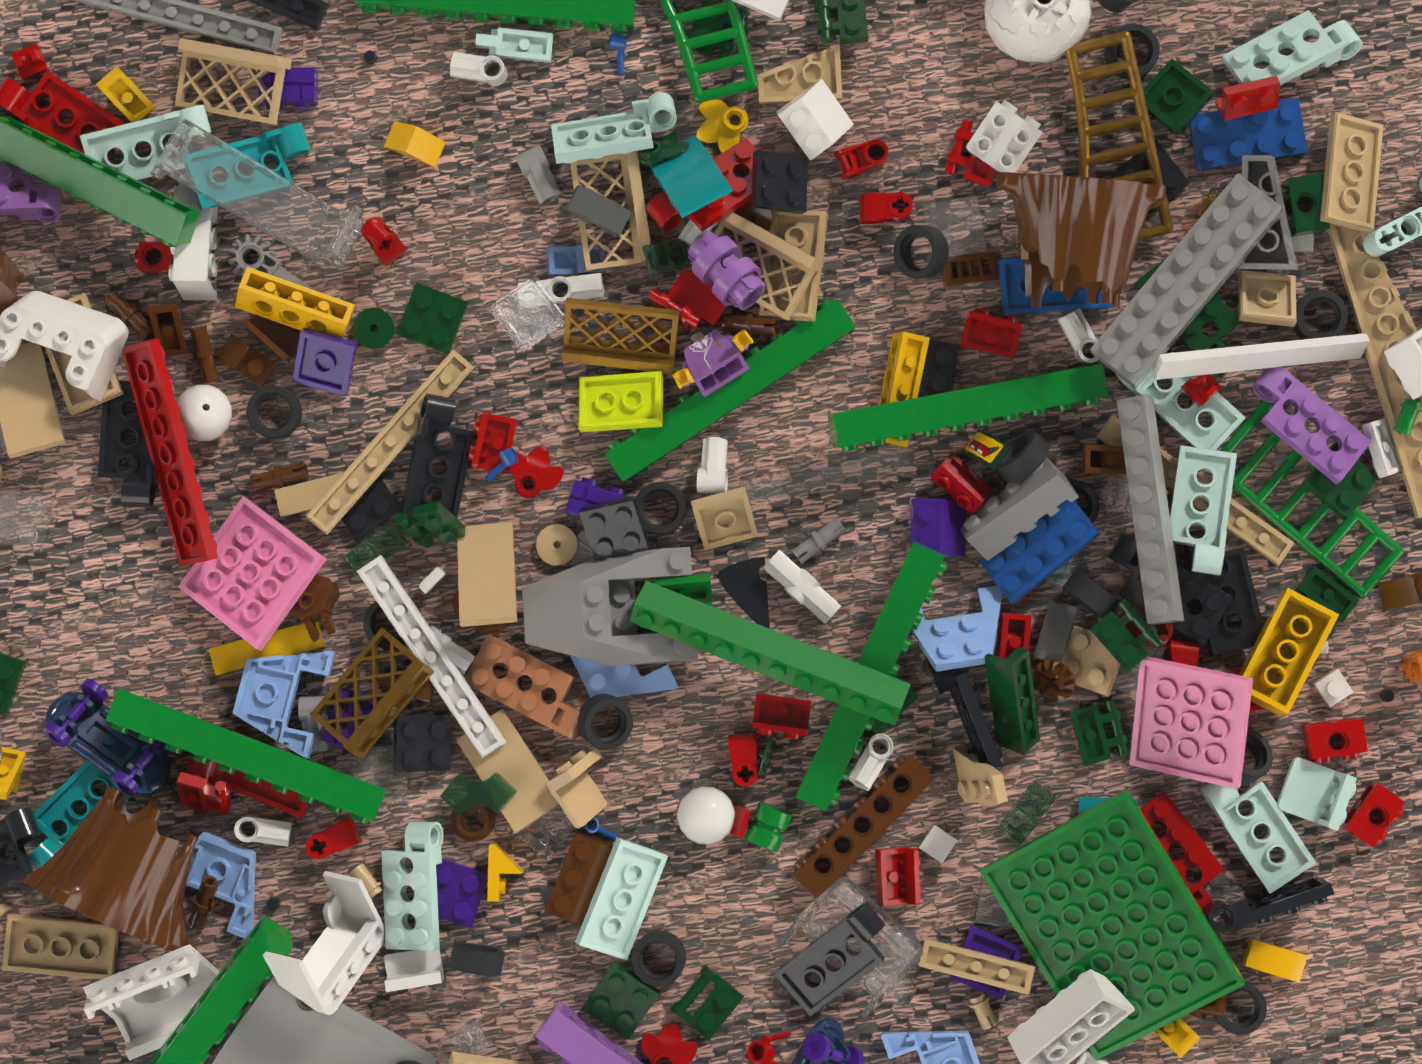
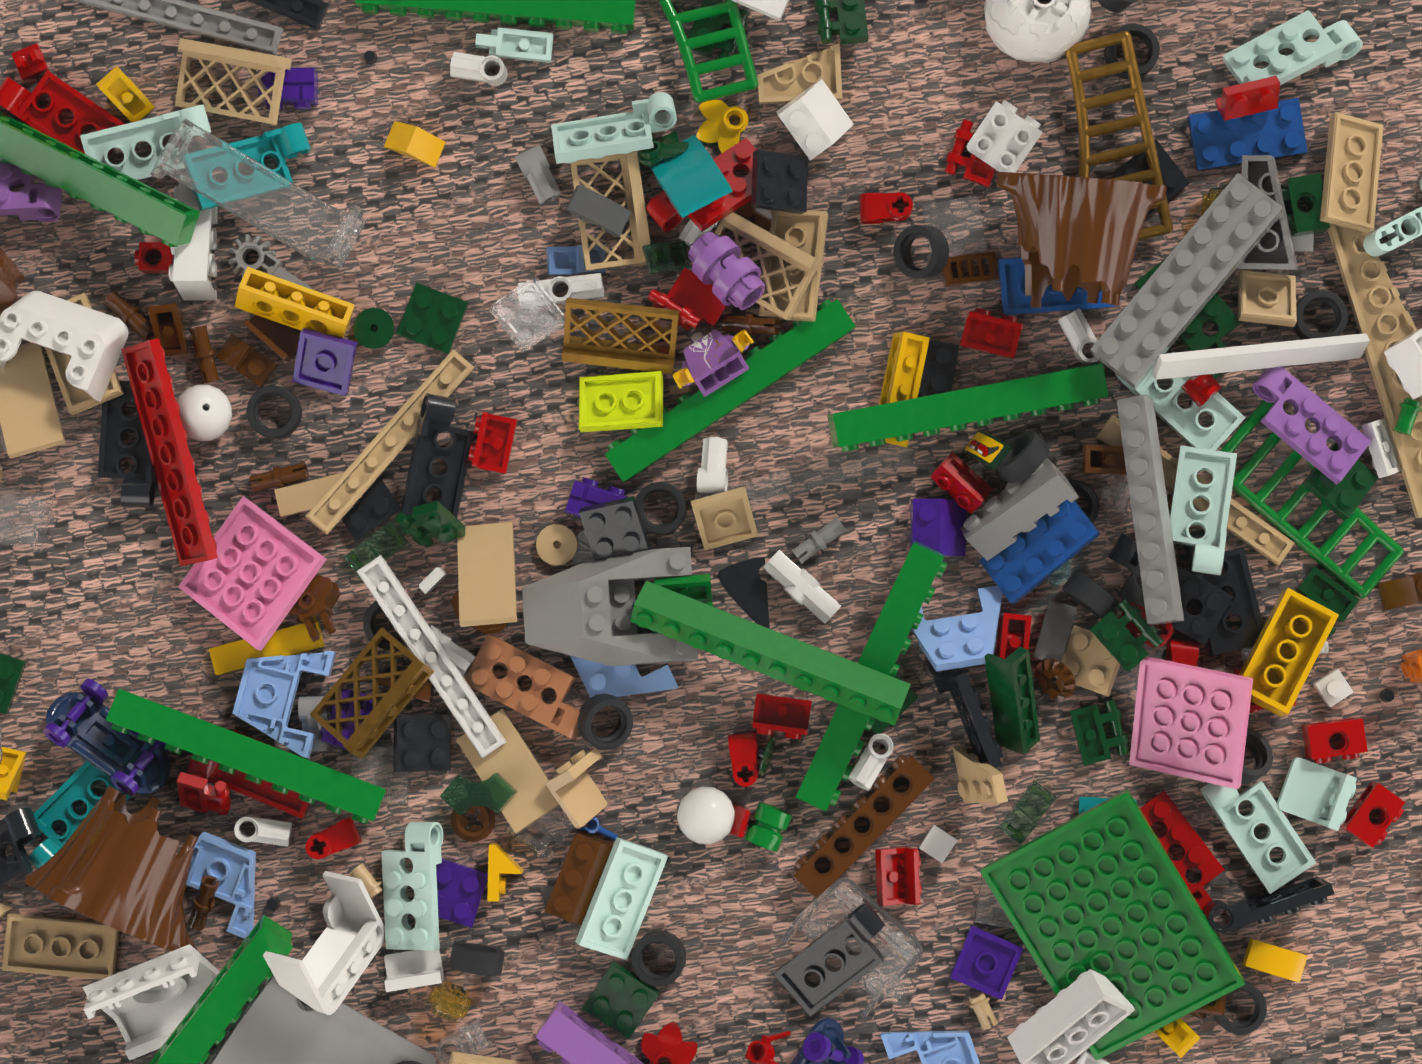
red piece [360,217,407,266] -> none
blue hand [485,448,518,482] -> none
red plate [509,445,564,498] -> none
blue hand [609,34,627,74] -> none
dark green plate [670,964,744,1040] -> none
red piece [833,139,889,180] -> none
tan piece [919,938,1036,995] -> none
dark green plate [1143,59,1214,136] -> none
none -> clear yellow head [428,980,472,1022]

